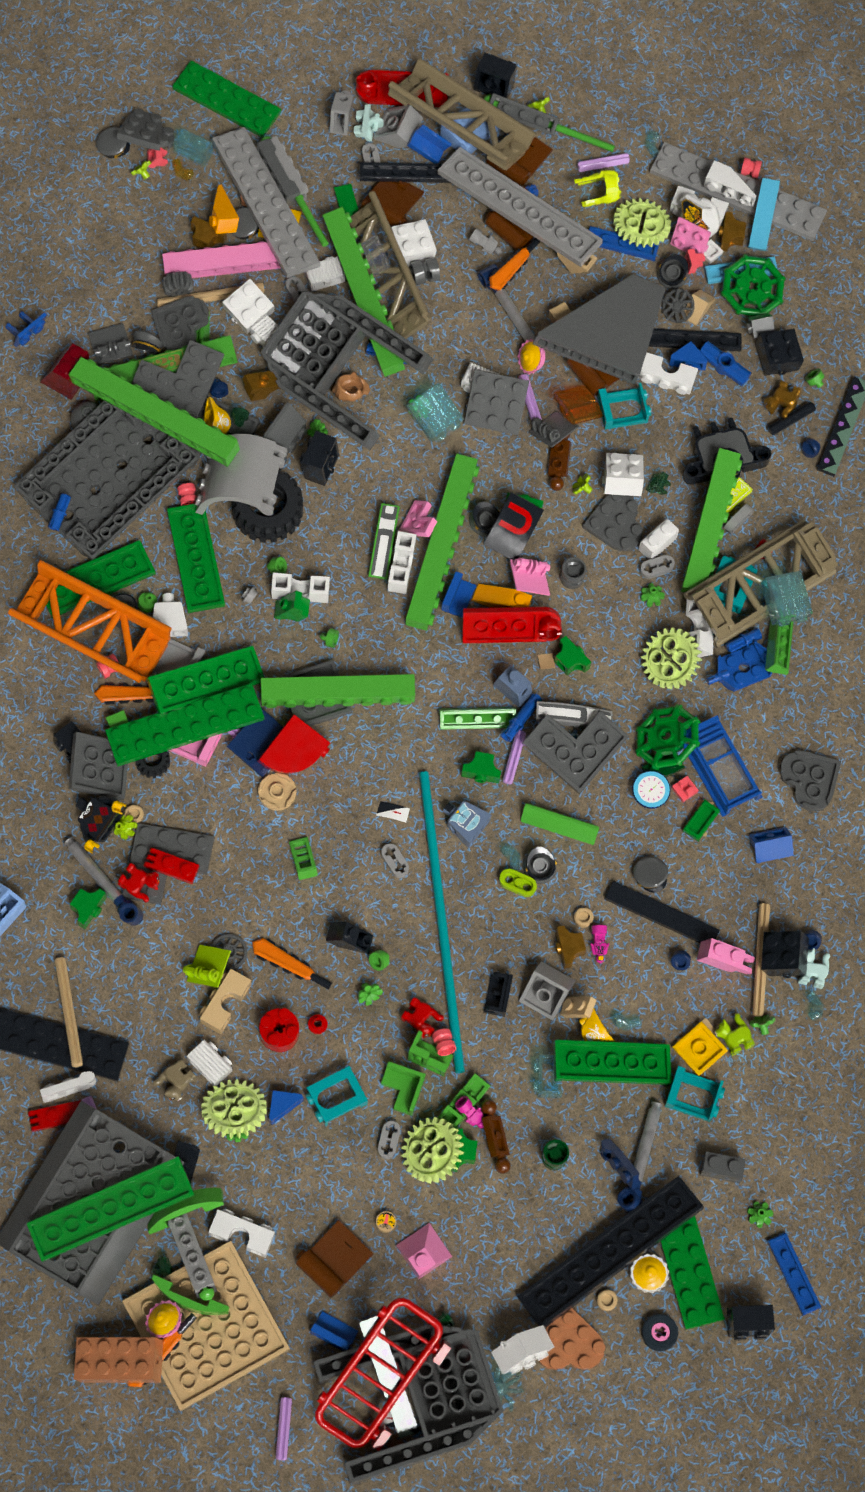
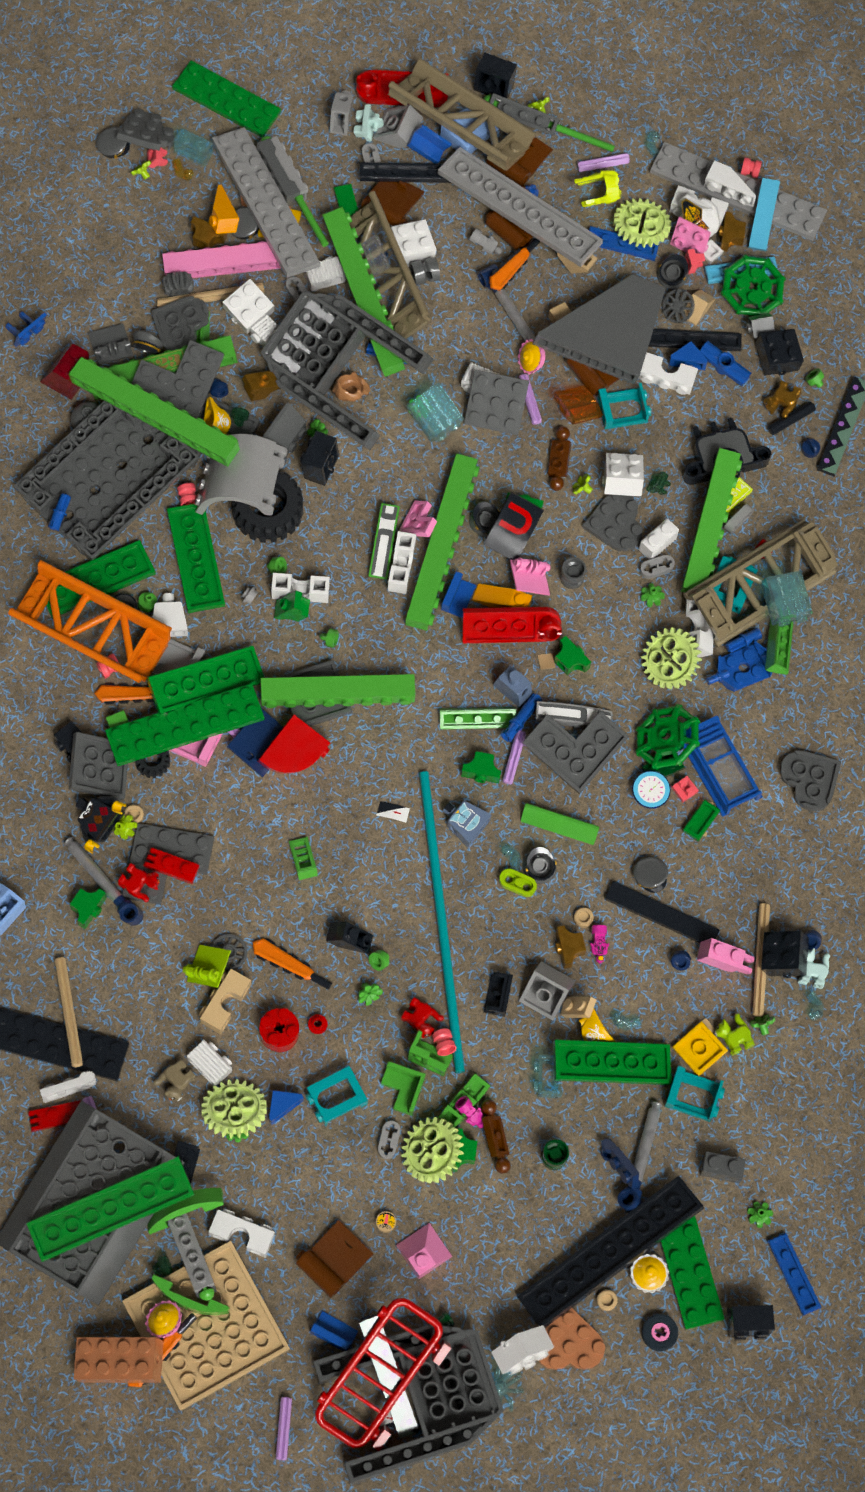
tan tile [258,773,296,811] -> none
light grey beam [381,844,409,878] -> none
dark grey hinge [529,411,579,448] -> none
panel [749,827,794,863] -> none

